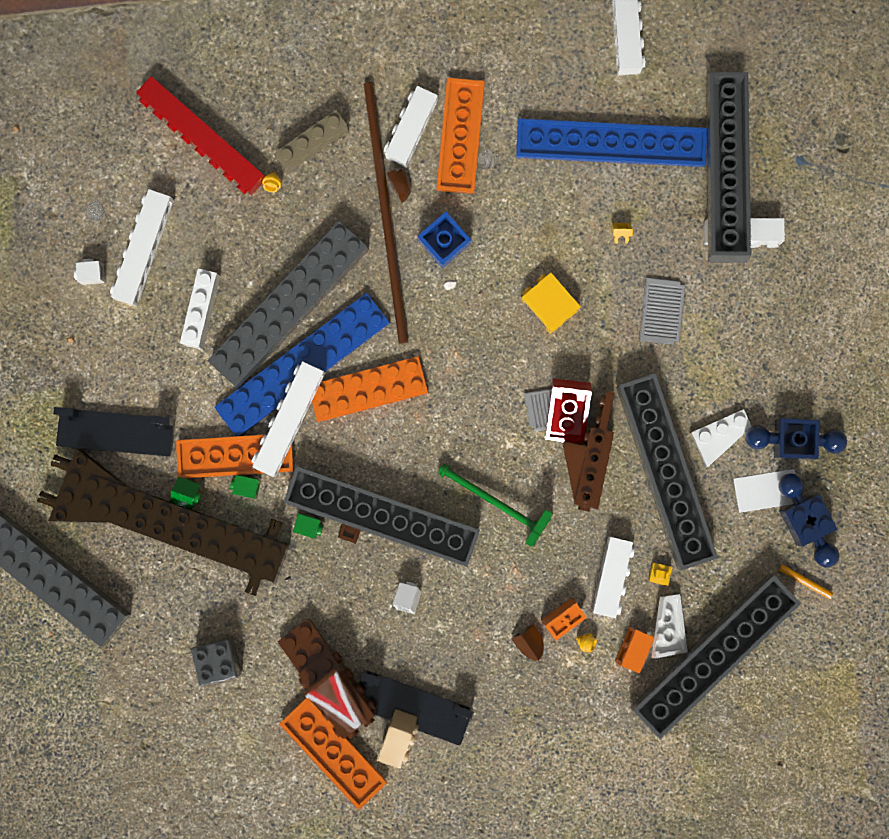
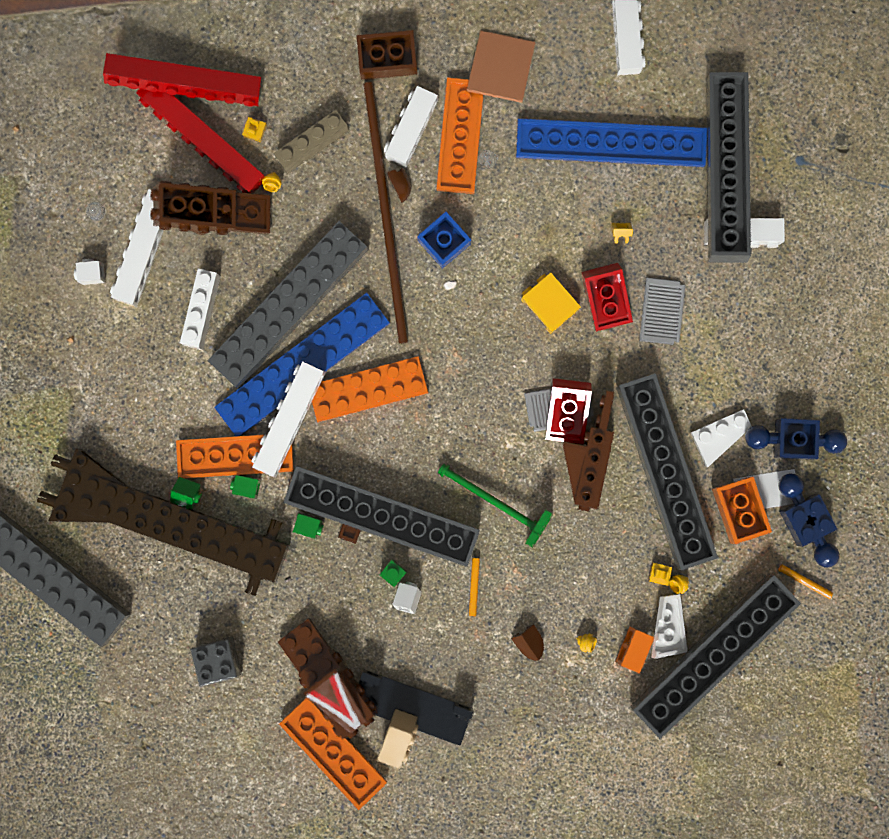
black bracket [53,407,175,457] -> none
orange hinge [541,597,587,641] -> none
white brick [591,536,635,618] -> none
none -> red brick [103,53,261,107]
none -> reddish brown wedge [150,181,270,235]
none -> yellow tile [242,117,267,142]
none -> reddish brown brick [356,30,417,80]
none -> green brick [379,559,407,587]
none -> nougat piece [467,31,535,103]
none -> light orange bar [469,558,480,616]
none -> red slope [581,263,633,332]
none -> yellow plate [669,575,689,594]
none -> orange brick [712,477,772,544]

